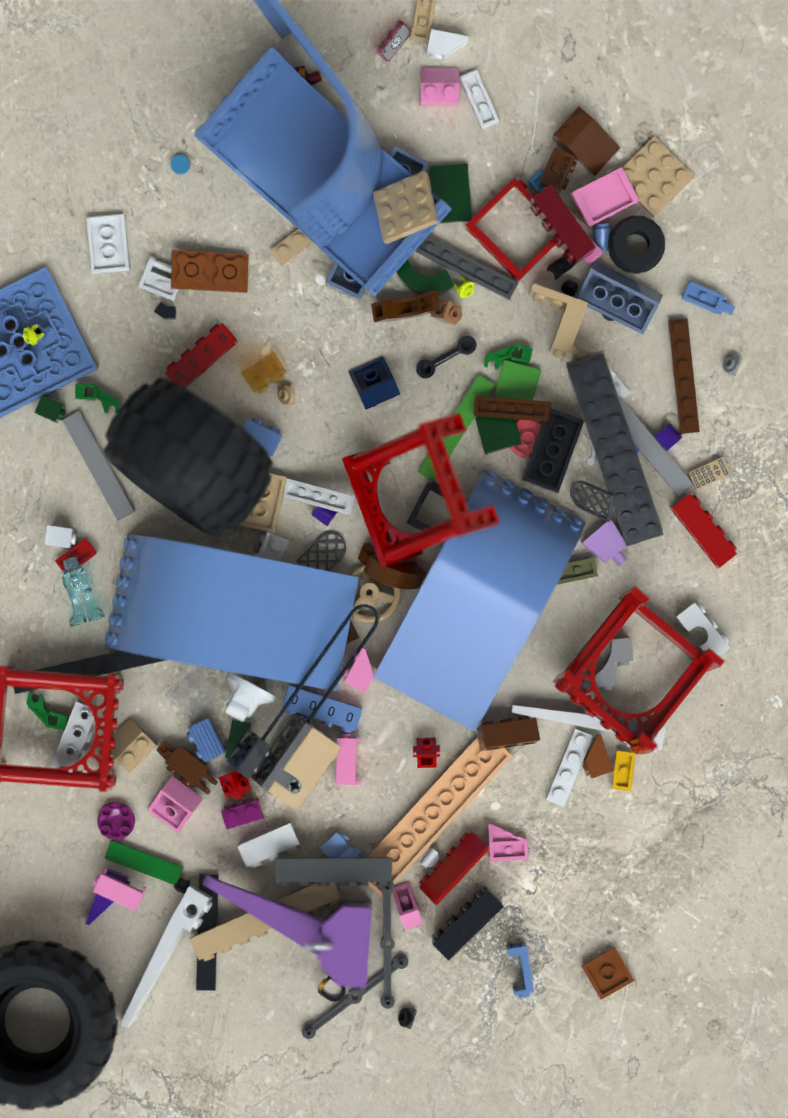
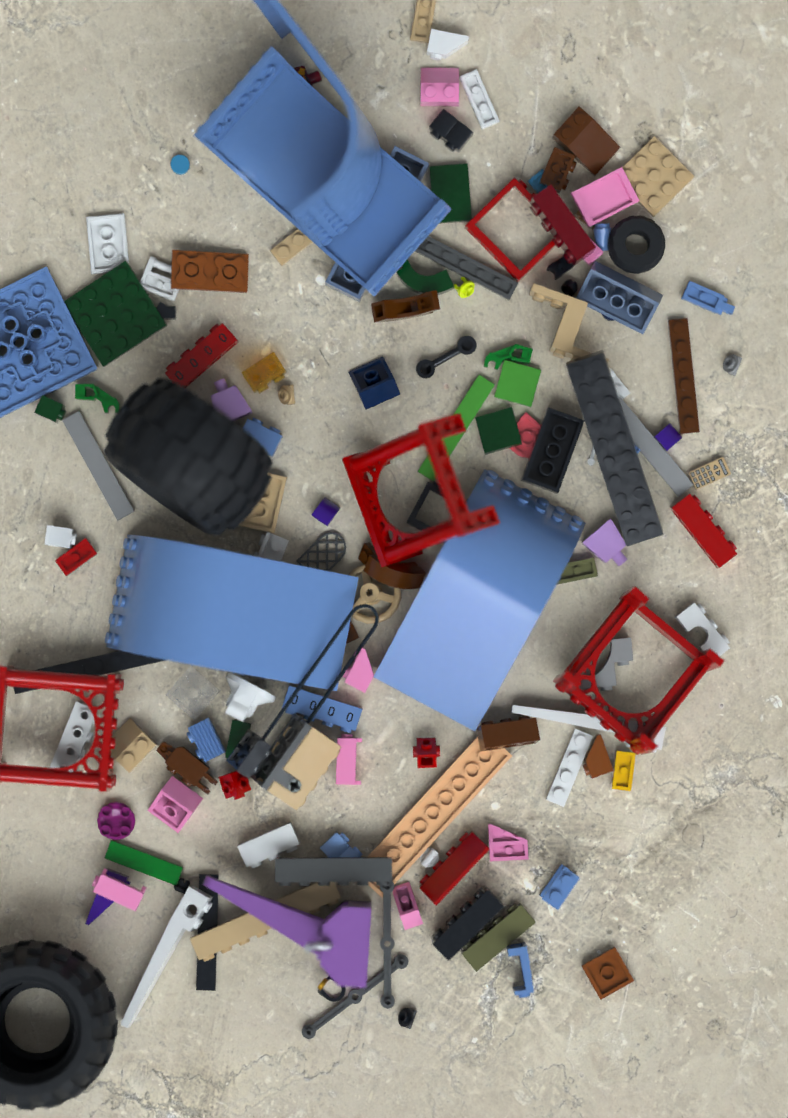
neon yellow plate [23,324,44,345] -> none
green piece [26,693,70,730] -> none
clear light blue piece [62,557,105,626] -> none
magenta brick [221,797,264,830] -> none
white plate [283,478,355,515] -> none
tan plate [373,171,438,244] -> none
slope [377,21,411,62] -> none
medium nougat brick [430,299,462,325] -> none
reddish brown plate [473,396,551,422] -> none
dark grey window [570,480,614,522] -> none
none -> dark green plate [64,261,168,367]
none -> lavender torso [211,378,252,421]
none -> black brick [429,109,473,153]
none -> olive brick [461,903,536,972]
none -> medium blue window [540,864,580,910]

